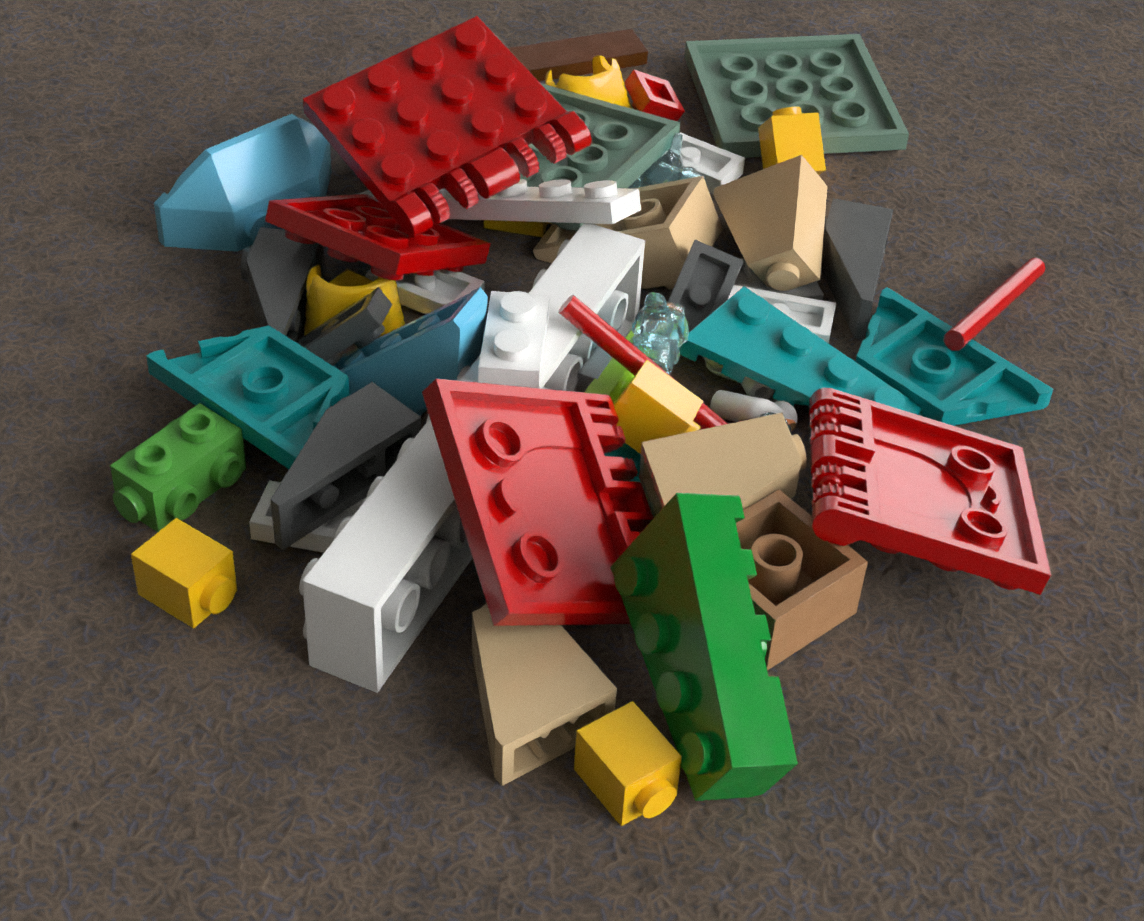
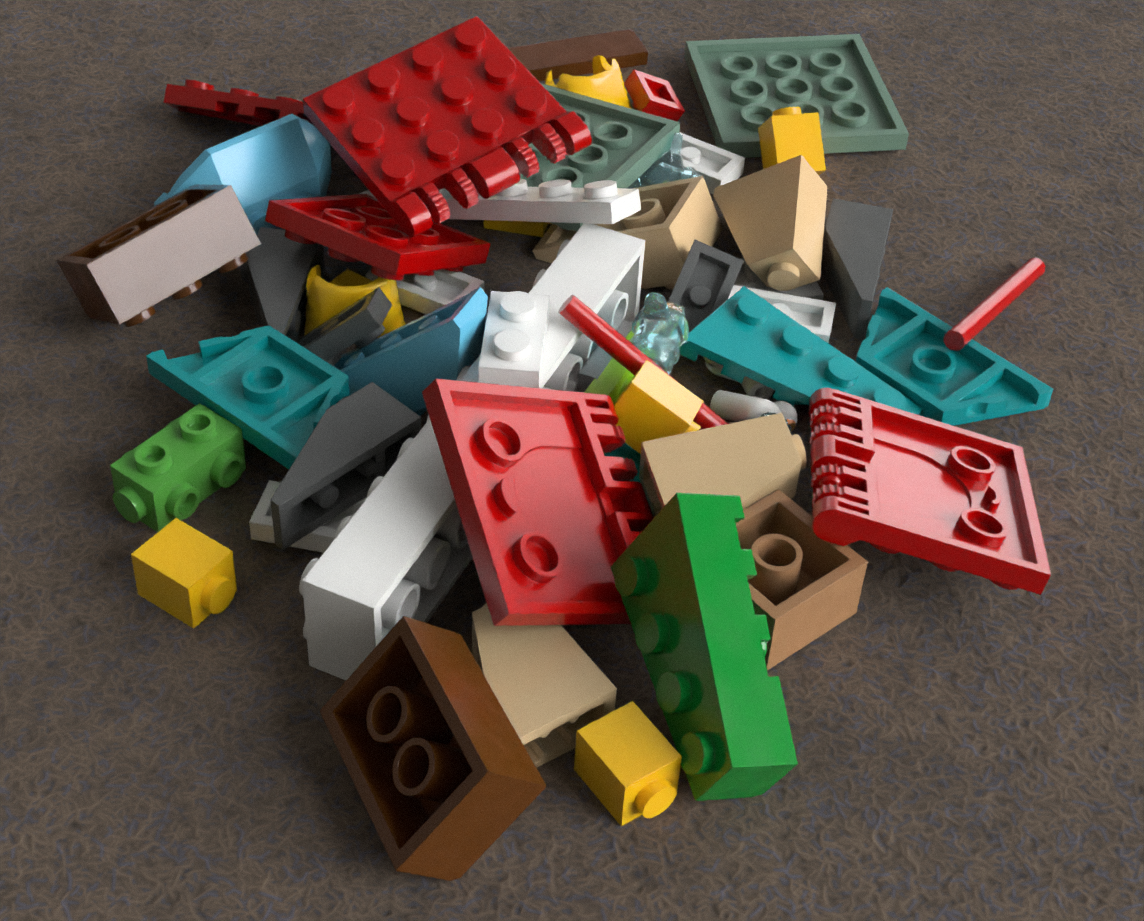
none -> brick [56,184,261,327]
none -> red wing [163,79,314,126]
none -> reddish brown brick [320,616,547,881]

